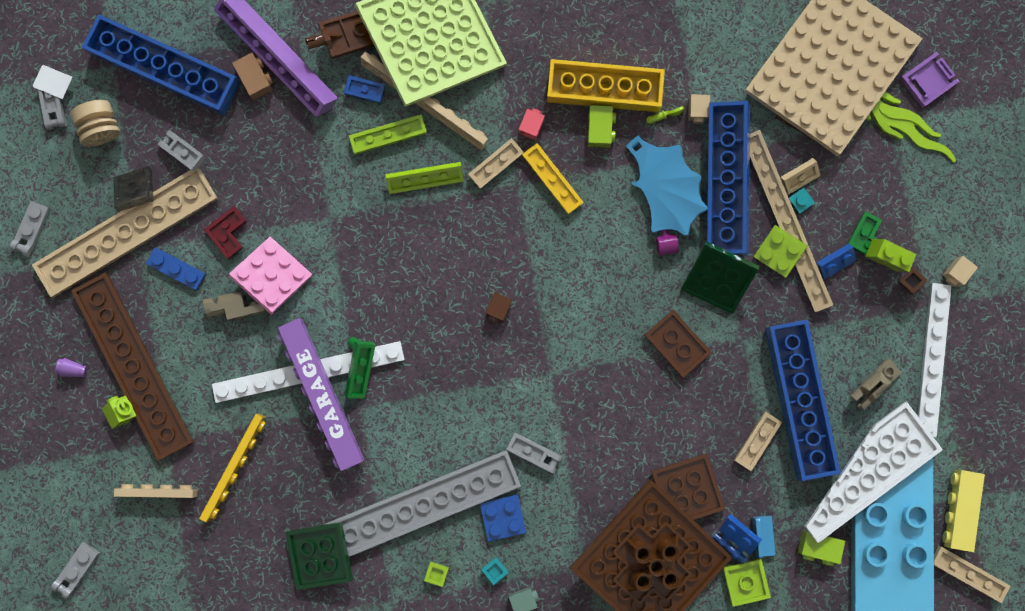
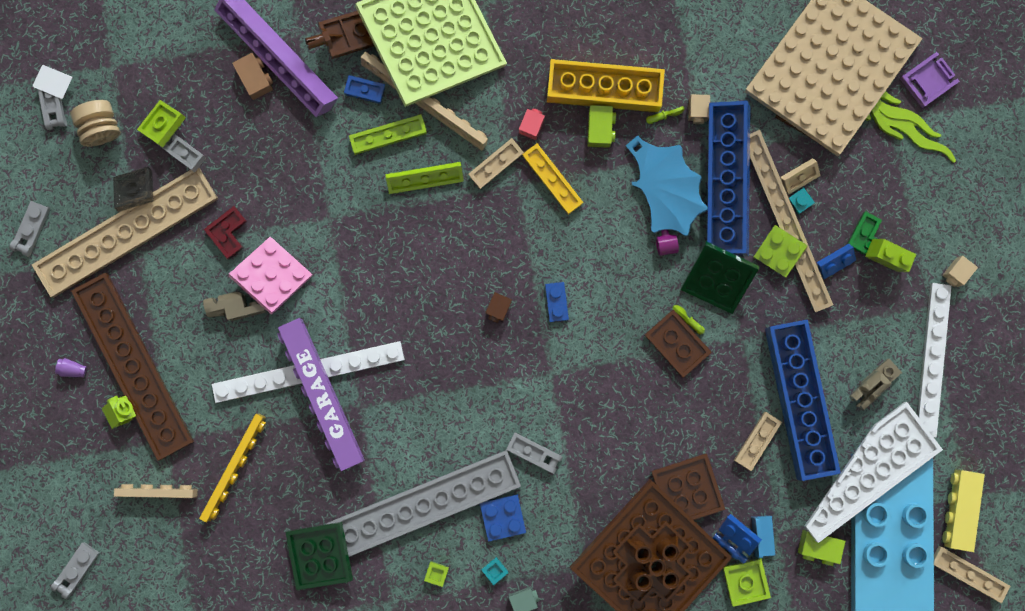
blue brick [81,14,240,116] -> none
blue plate [146,247,206,291] -> none
green piece [344,337,376,399] -> none
reddish brown brick [899,267,928,296] -> none
none -> lime plate [137,100,186,148]
none -> blue plate [545,282,569,322]
none -> lime piece [672,305,705,335]

